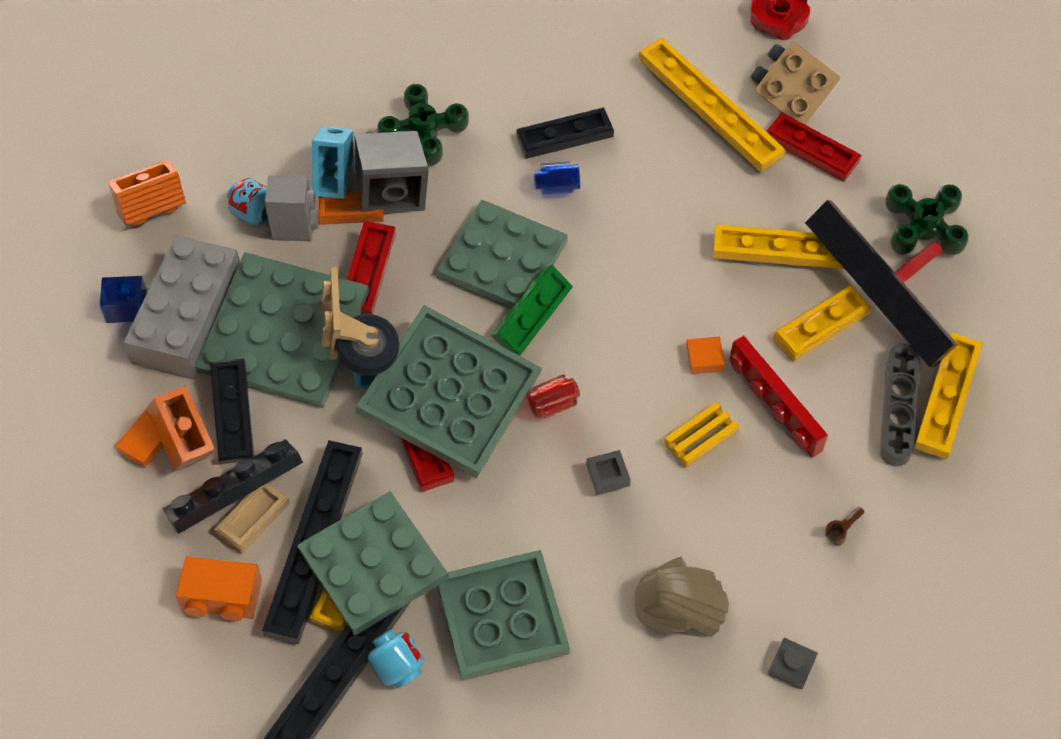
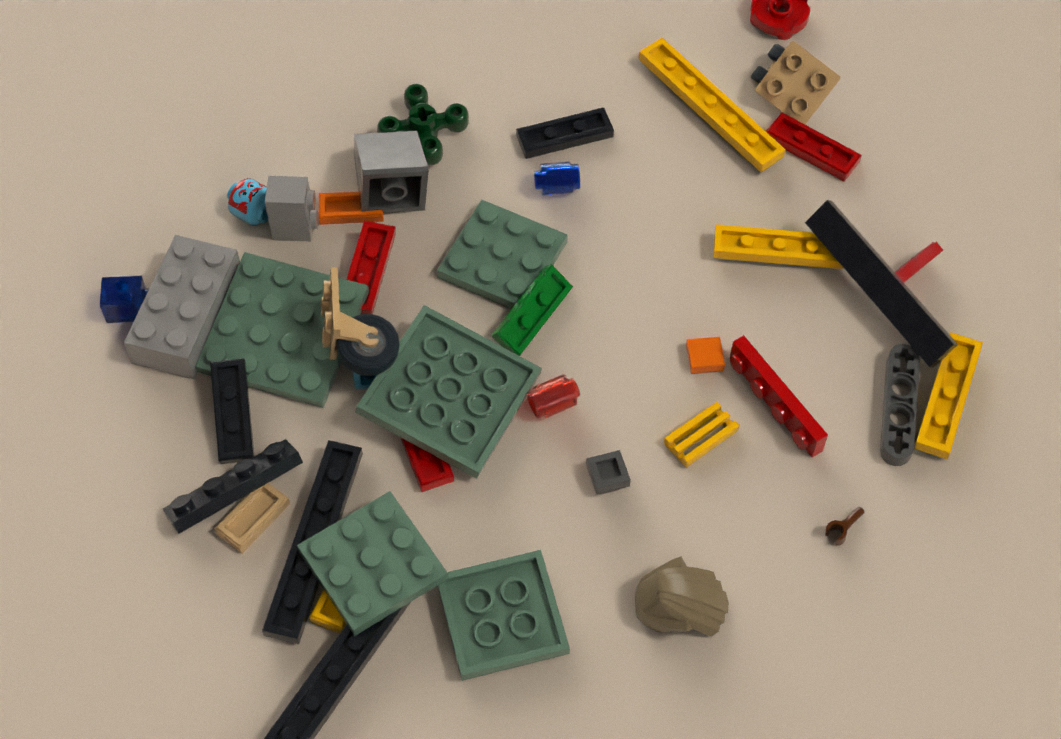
orange brick [108,160,187,226] -> none
orange tile [115,395,163,468] -> none
orange brick [146,386,215,471] -> none
orange brick [176,556,262,621] -> none
medium azure torso [312,126,354,199] -> none
medium azure head [368,630,424,688] -> none
dark grey plate [768,637,818,689] -> none
yellow tile [773,285,872,362] -> none
dark green gear [885,184,969,255] -> none

